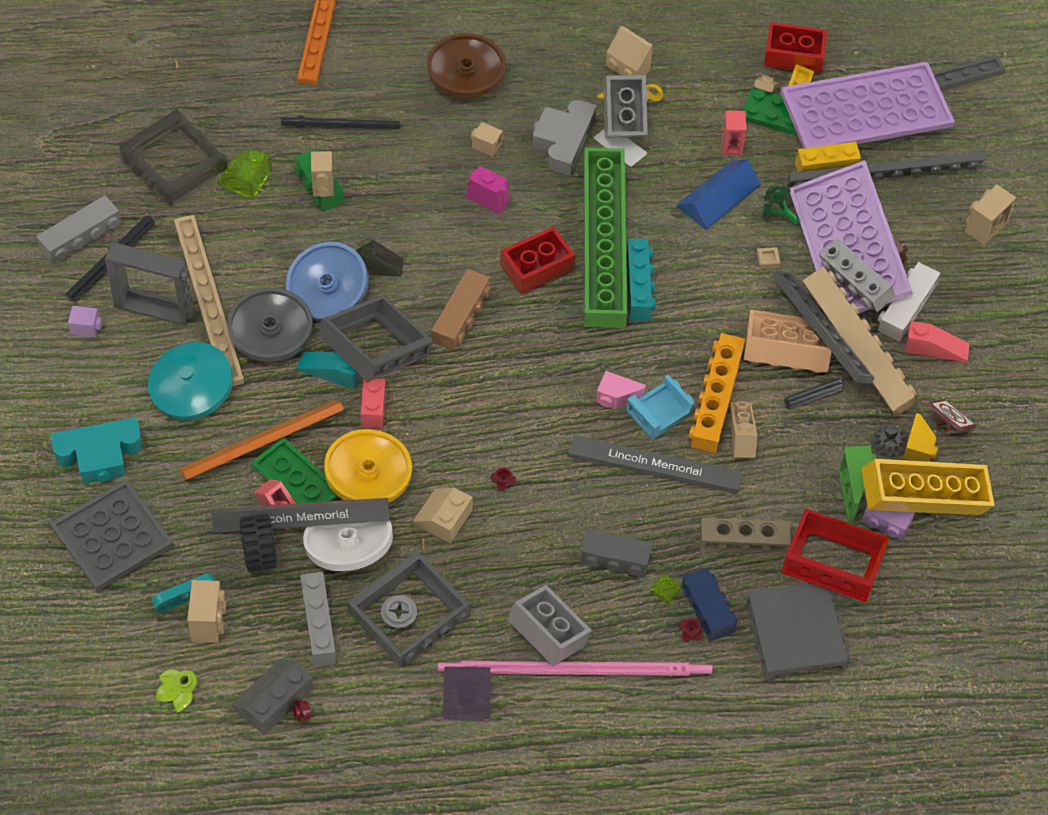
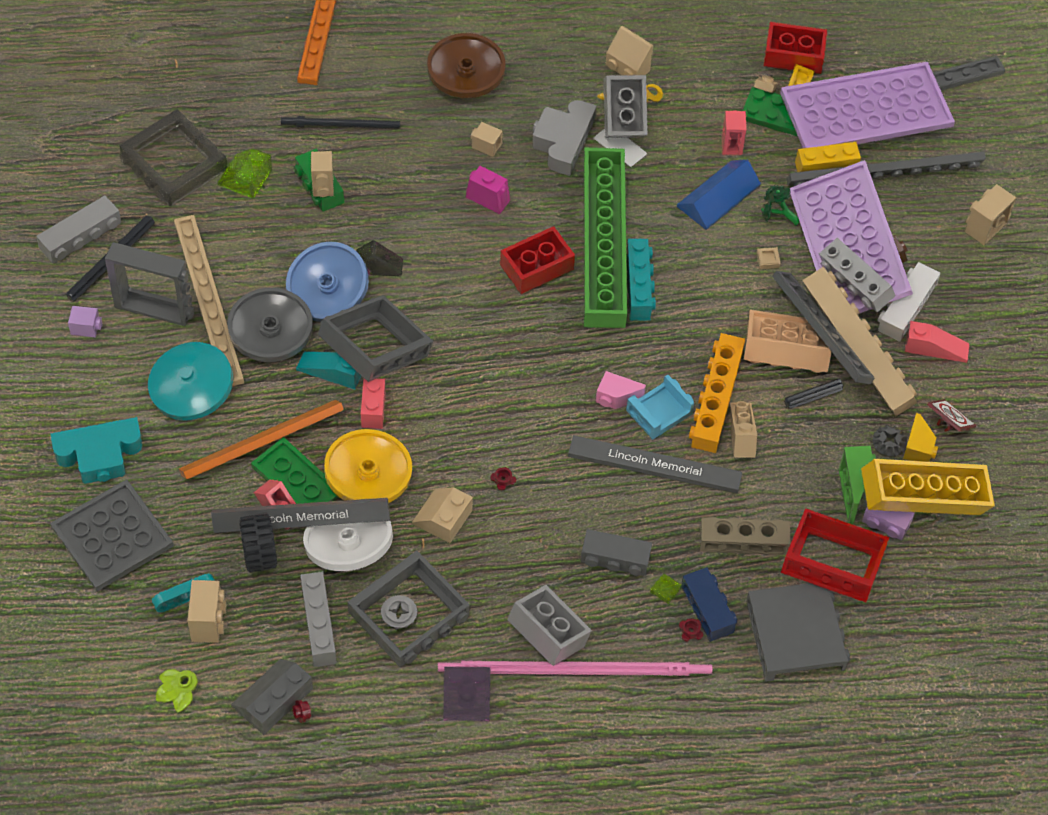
medium nougat brick [431,269,492,351] -> none

